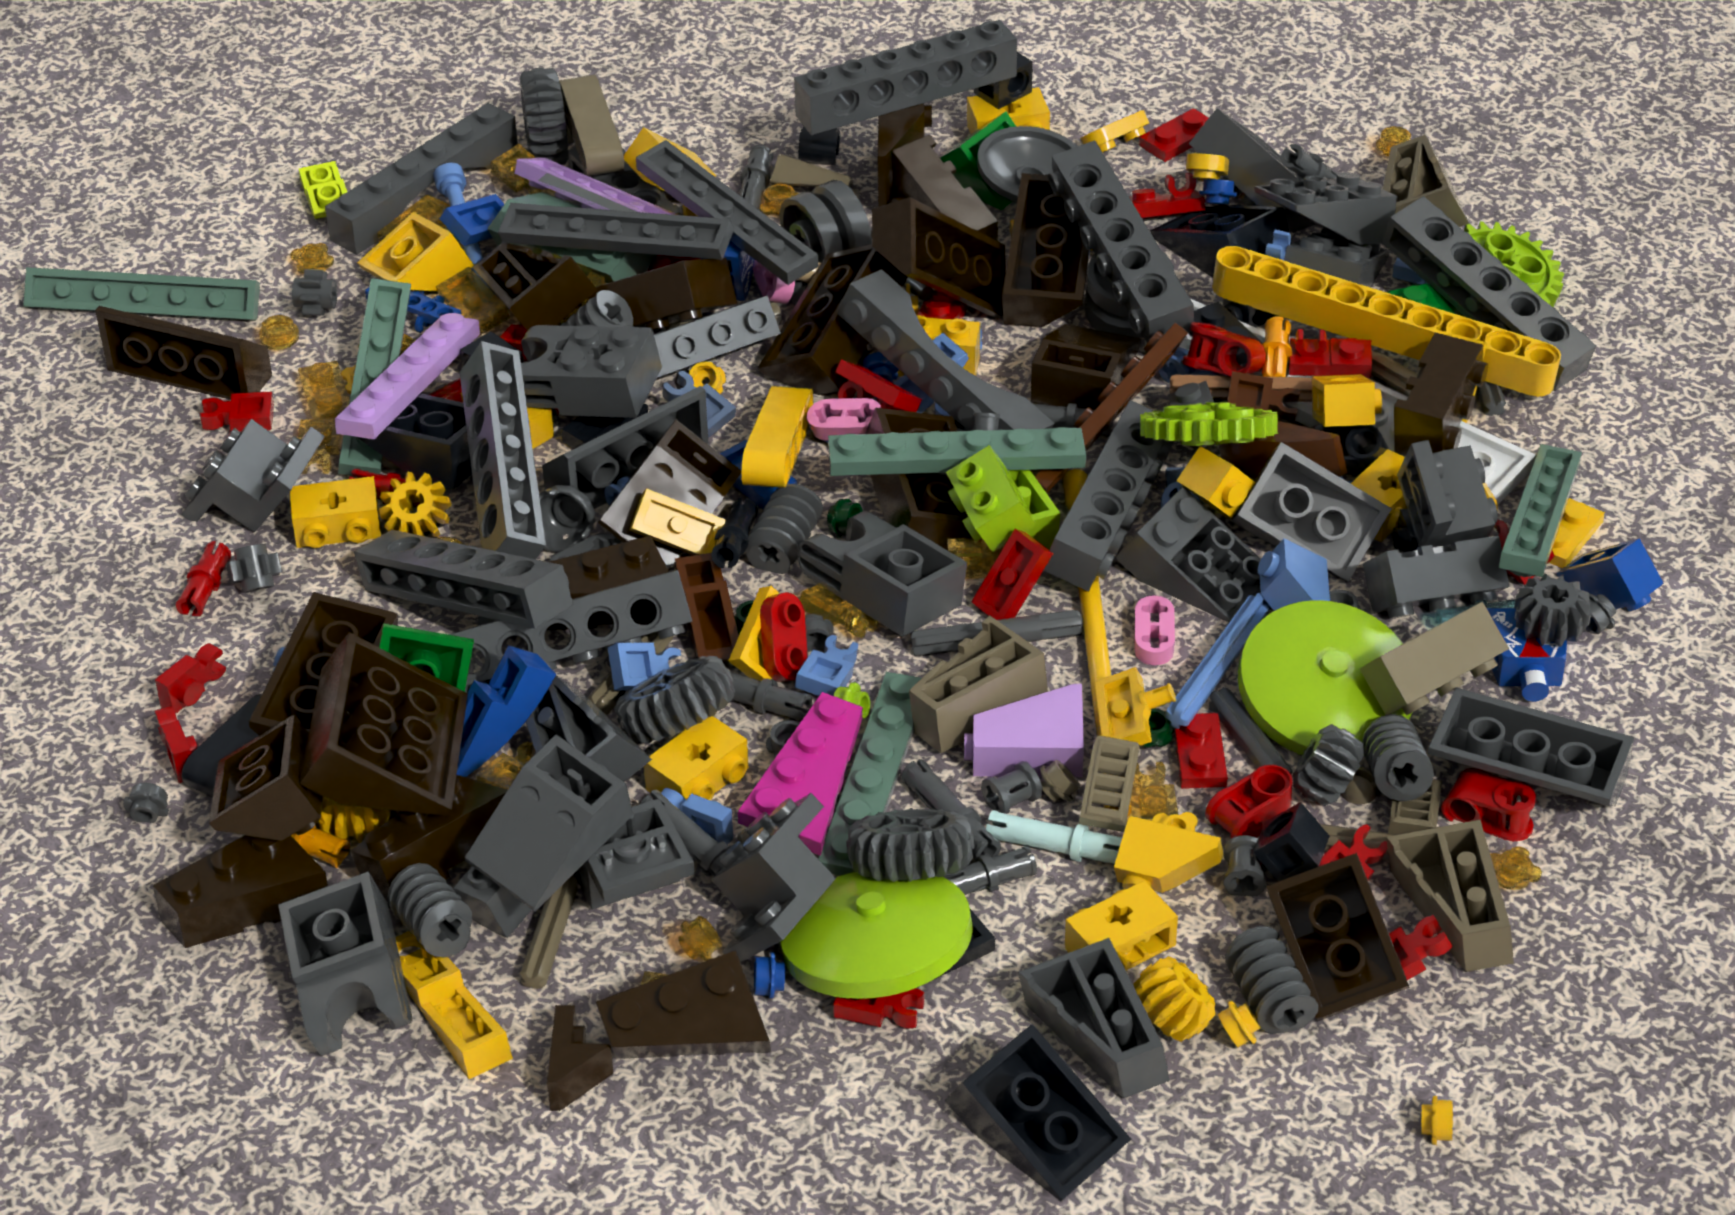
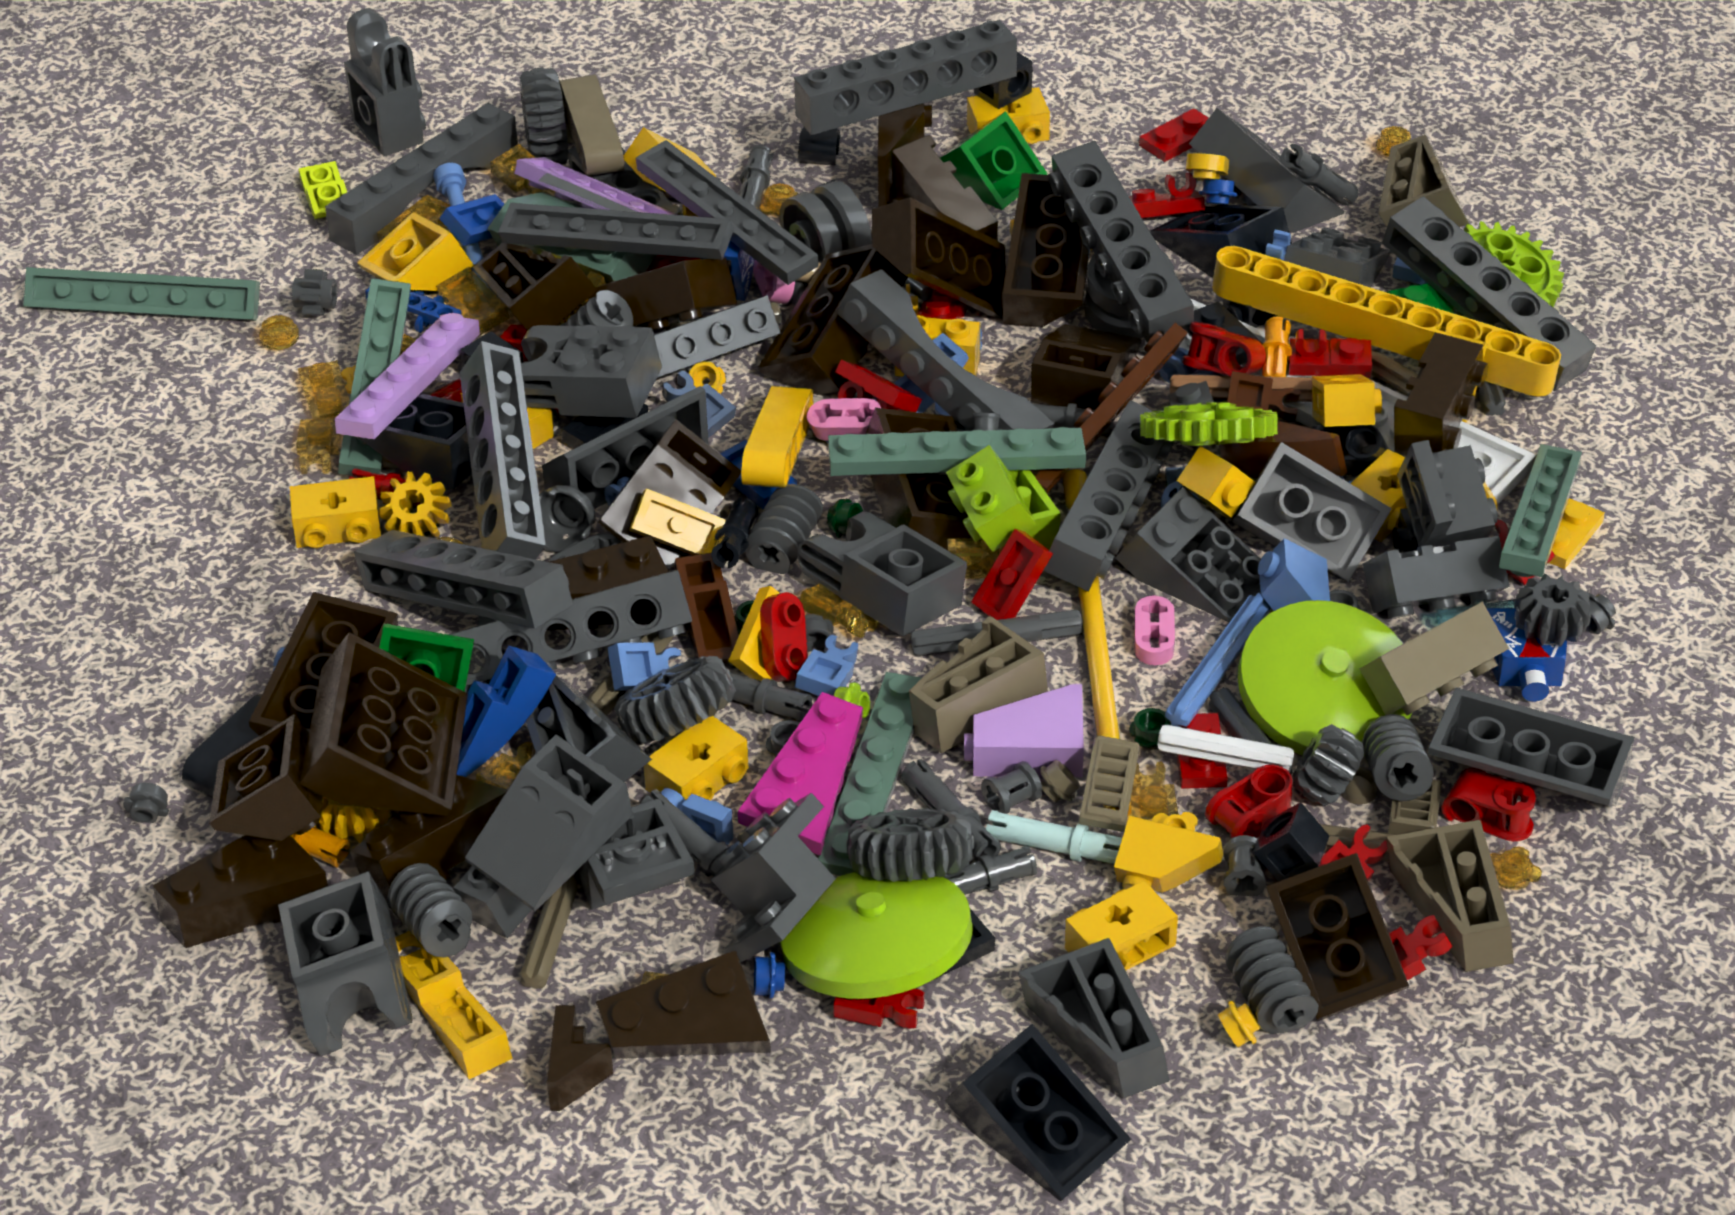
dark brown slope [95,306,272,400] -> none
red plate [154,705,198,783] -> none
red plate [155,643,226,714] -> none
red pin [176,541,232,617] -> none
dark grey bracket [181,419,325,532] -> none
red plate [200,391,274,432] -> none
dark grey gear [226,544,282,593] -> none
clear yellow plate [290,243,334,274] -> none
clear yellow plate [678,916,722,961] -> none
dark tan slope [770,154,854,187] -> none
blue plate [862,352,899,382] -> none
dark grey dish [977,126,1077,203] -> none
yellow plate [1080,110,1150,152] -> none
yellow plate [1094,667,1176,746] -> none
yellow gear [1133,956,1216,1042] -> none
dark grey slope [1254,172,1397,245] -> none
yellow plate [1421,1096,1453,1145] -> none
slope [1556,538,1664,611] -> none
none -> dark grey brick [344,8,426,157]
none -> white axle [1158,725,1294,773]

